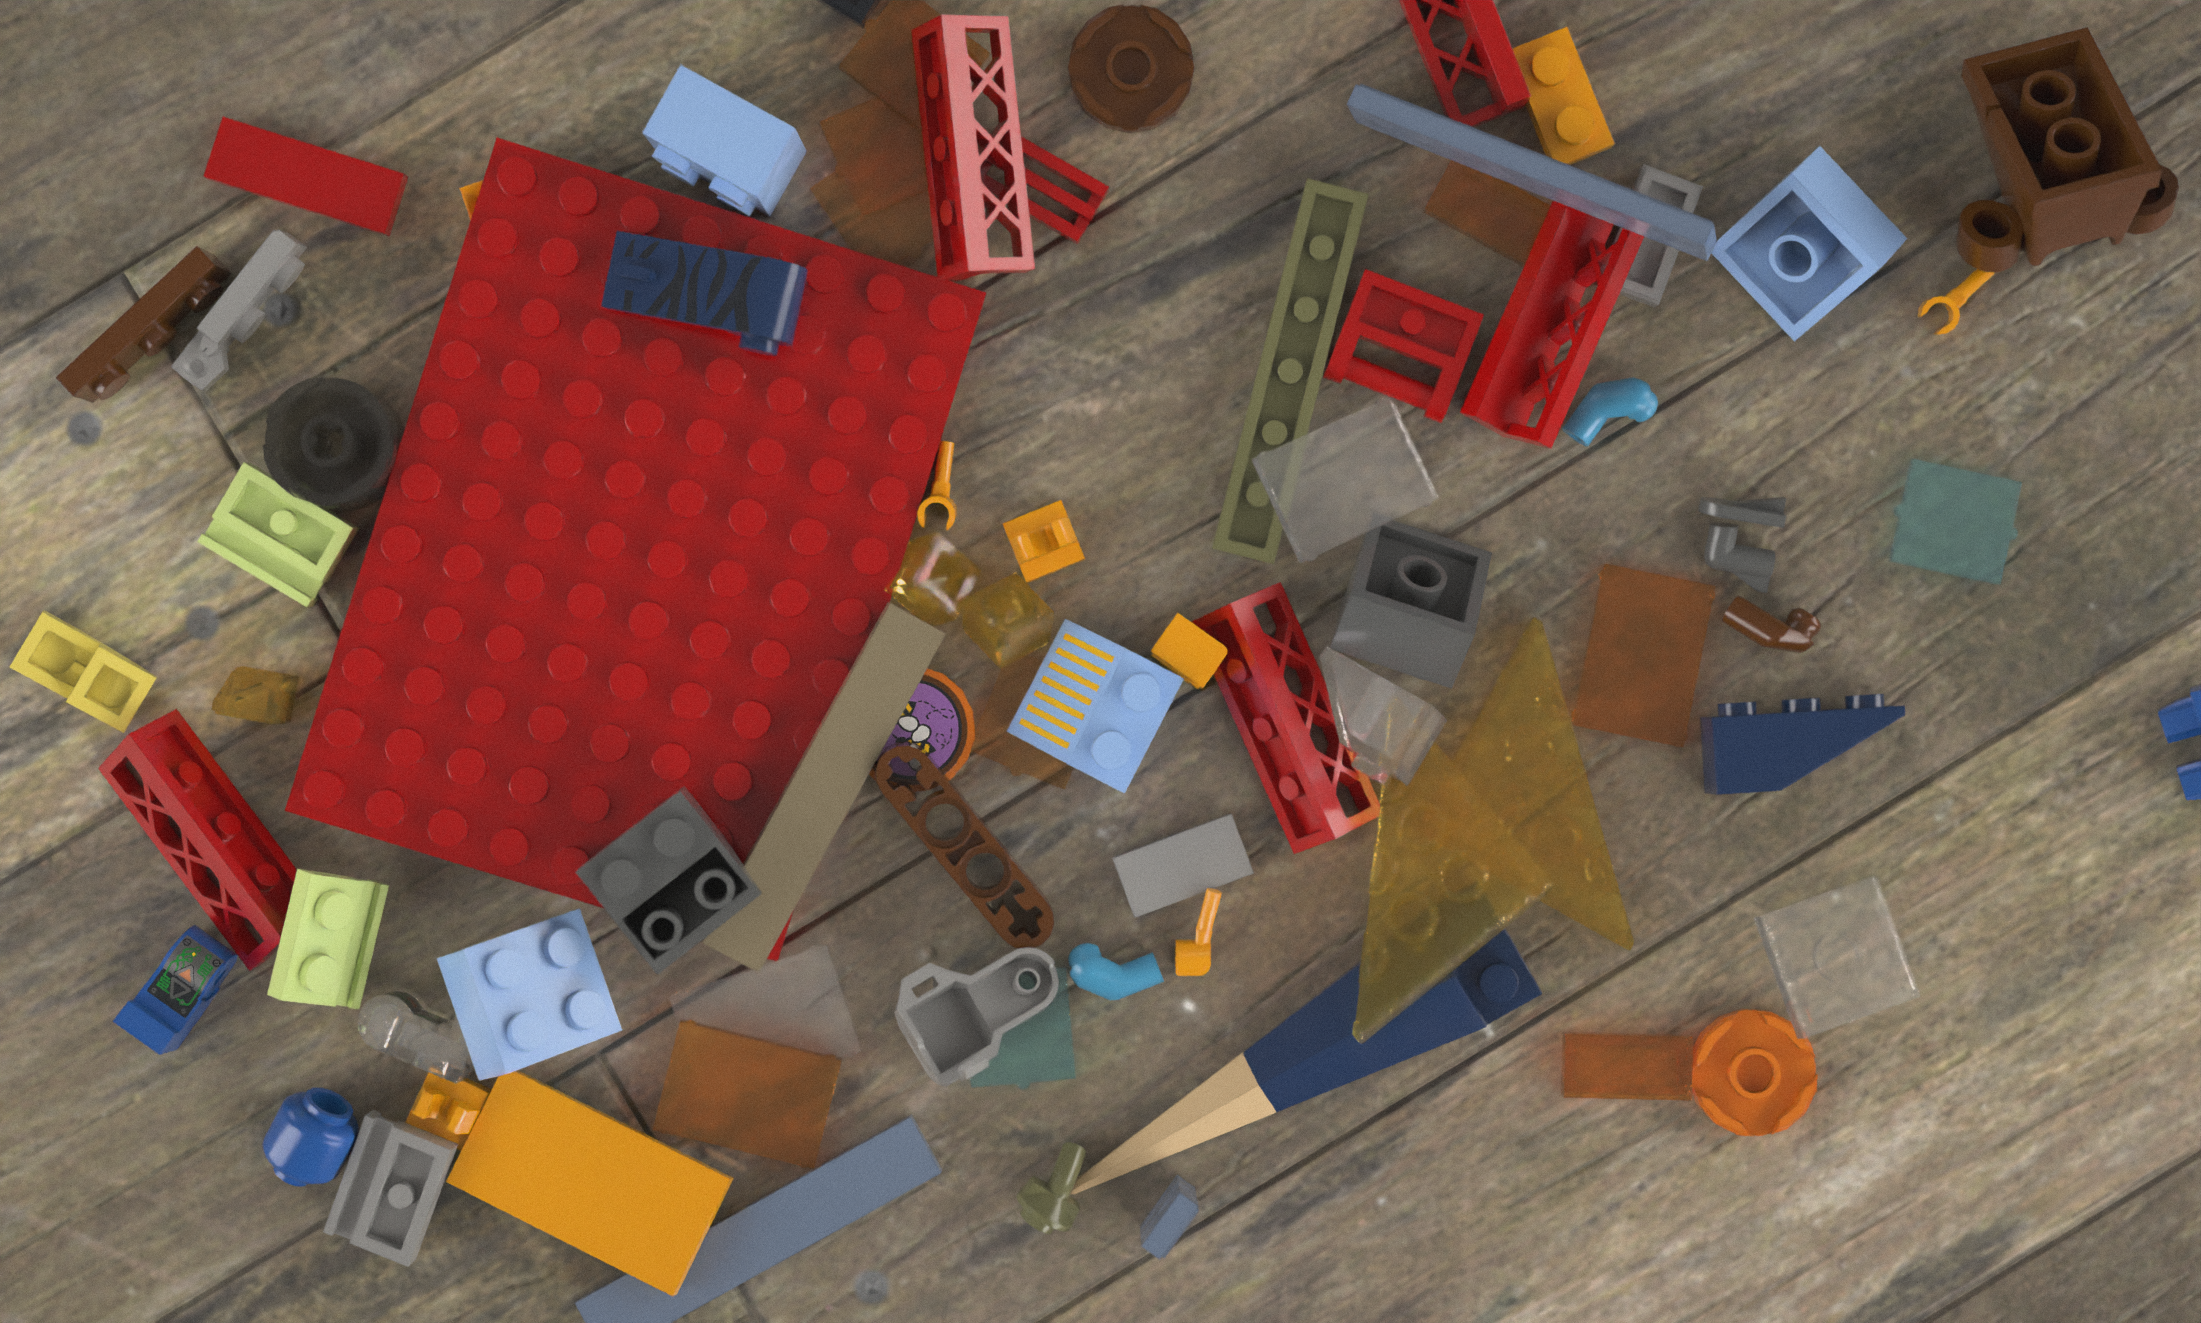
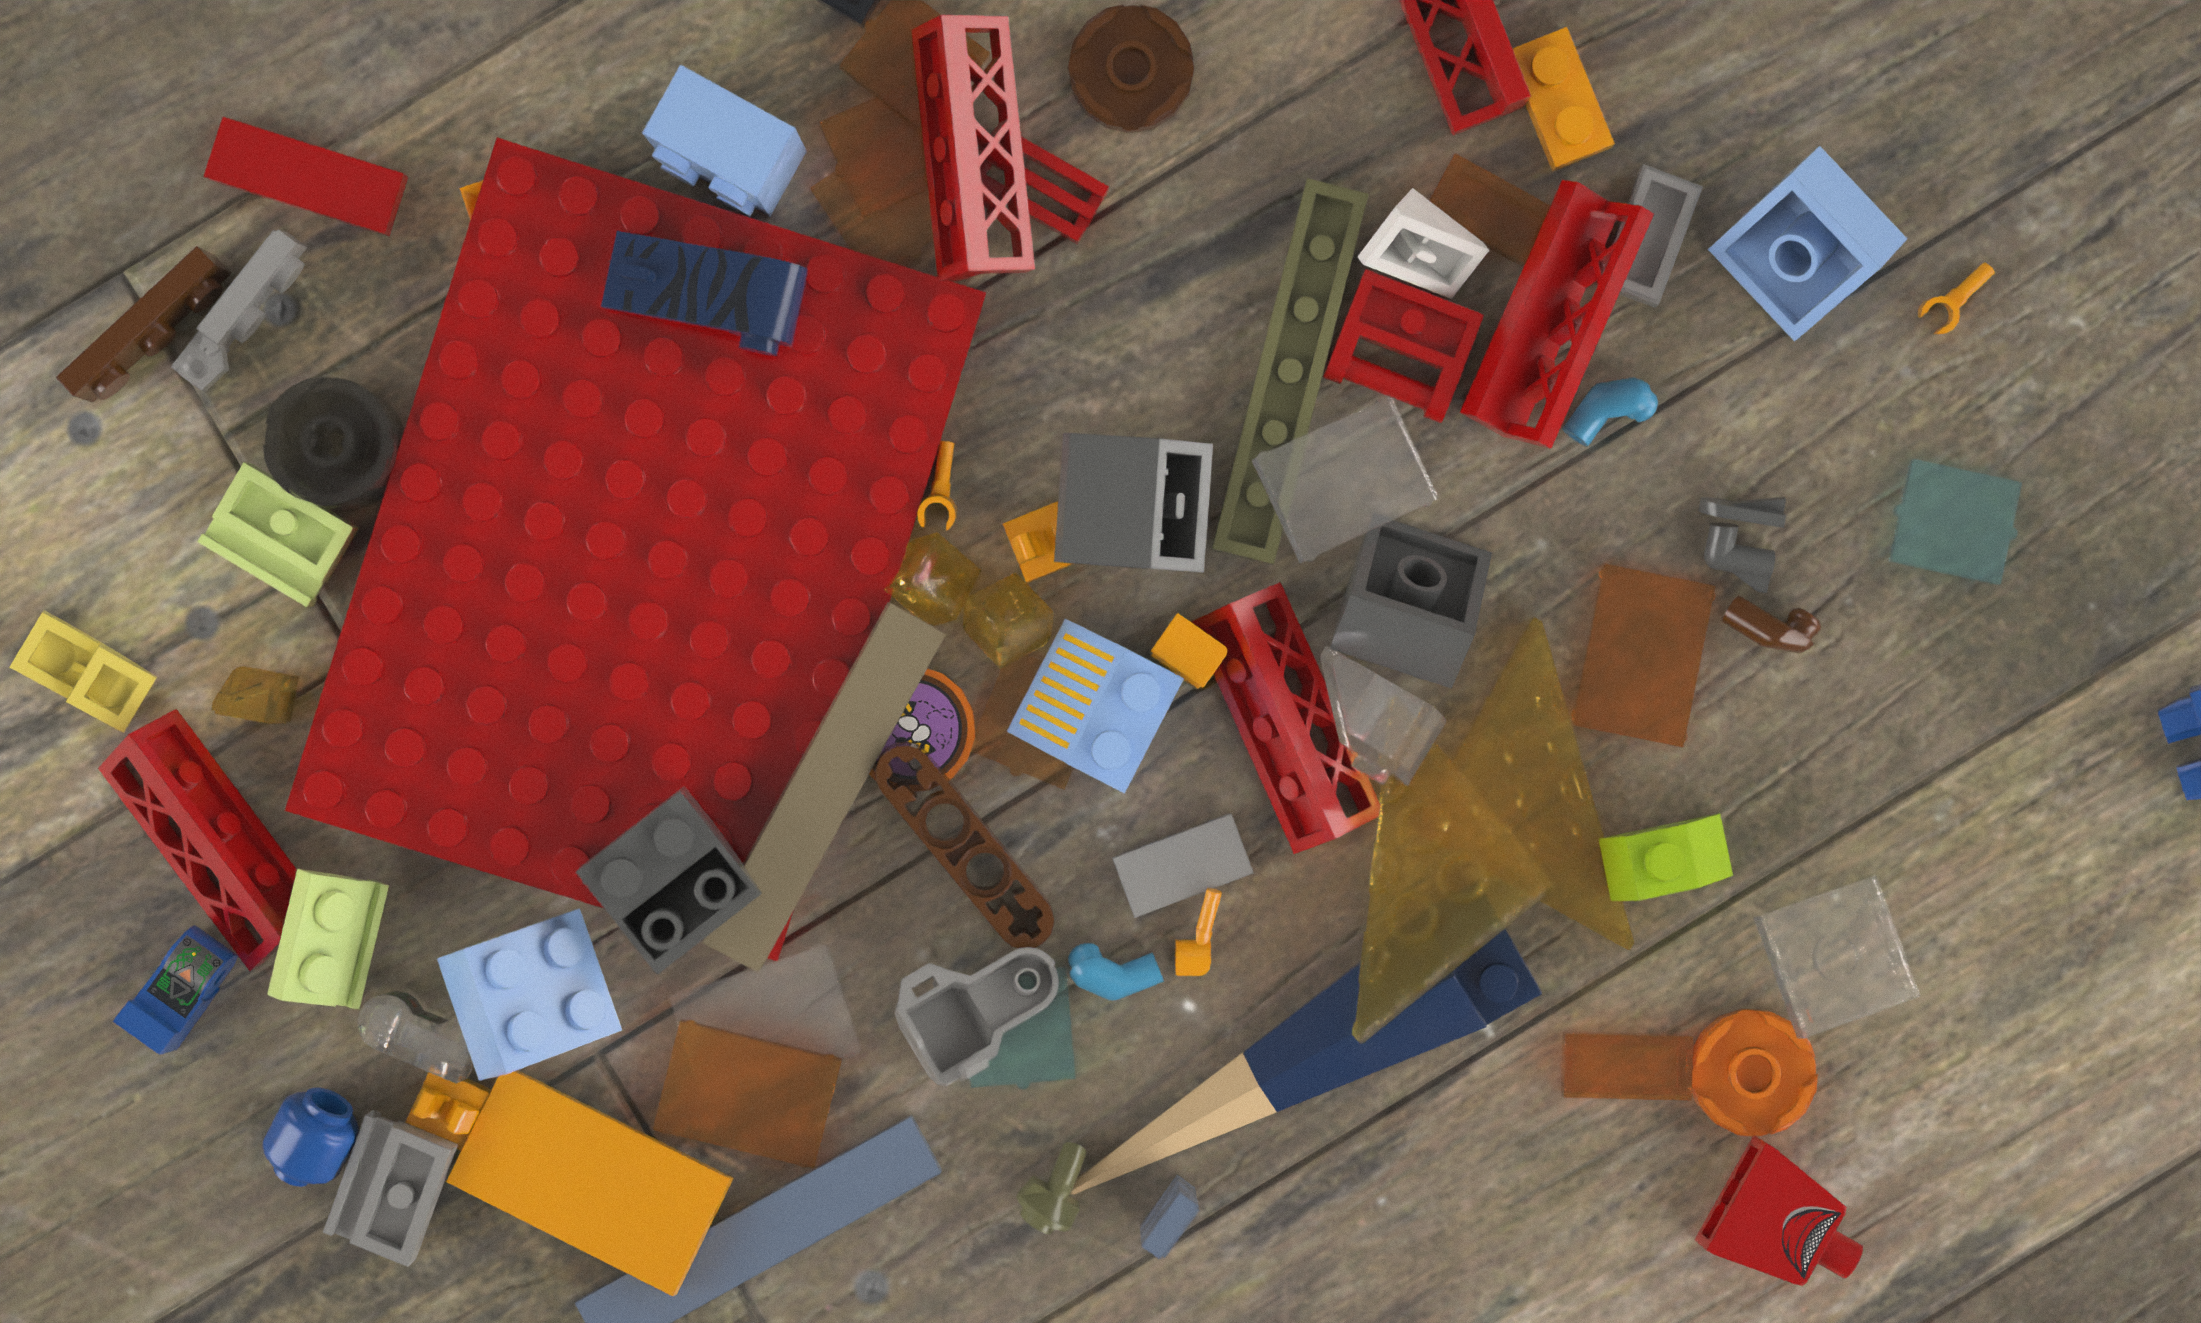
sand blue tile [1347,84,1717,261] -> none
dark blue slope [1700,694,1905,795] -> none
reddish brown piece [1956,27,2179,273] -> none
none -> dark grey slope [1054,433,1213,573]
none -> white slope [1358,188,1489,299]
none -> lime slope [1598,813,1733,901]
none -> red torso [1694,1136,1863,1286]

